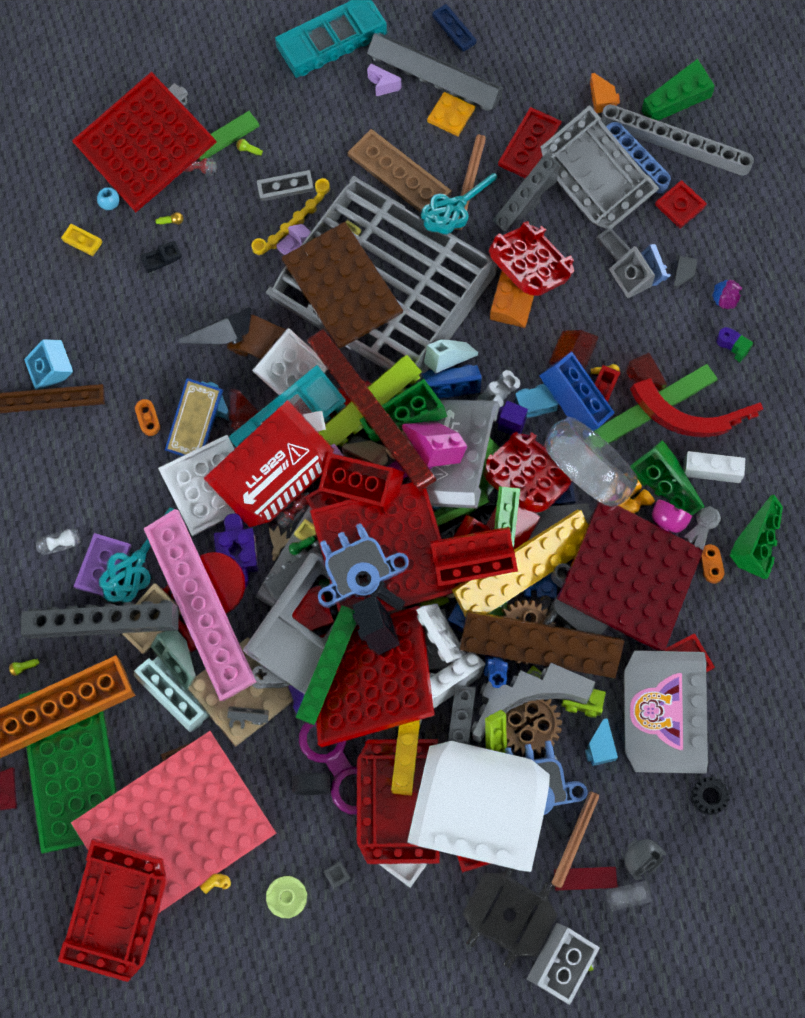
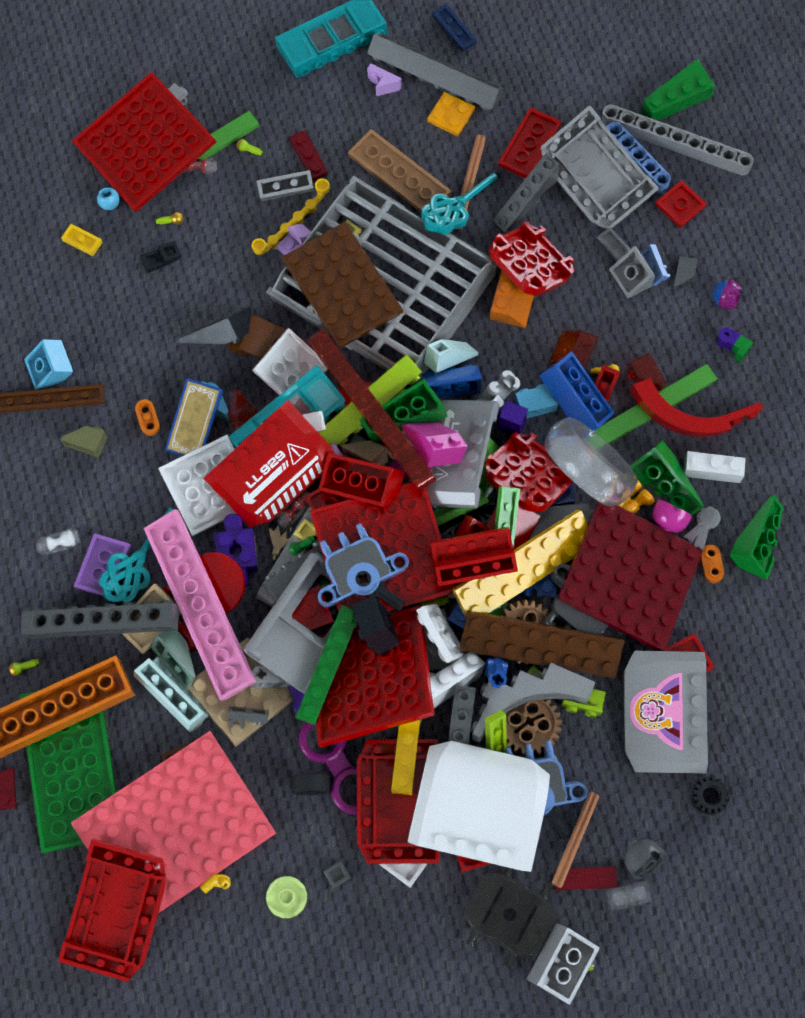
medium azure slope [585,719,618,766] -> none
orange slope [590,73,620,113] -> none
none -> olive slope [60,426,107,458]
none -> dark red plate [289,130,328,182]

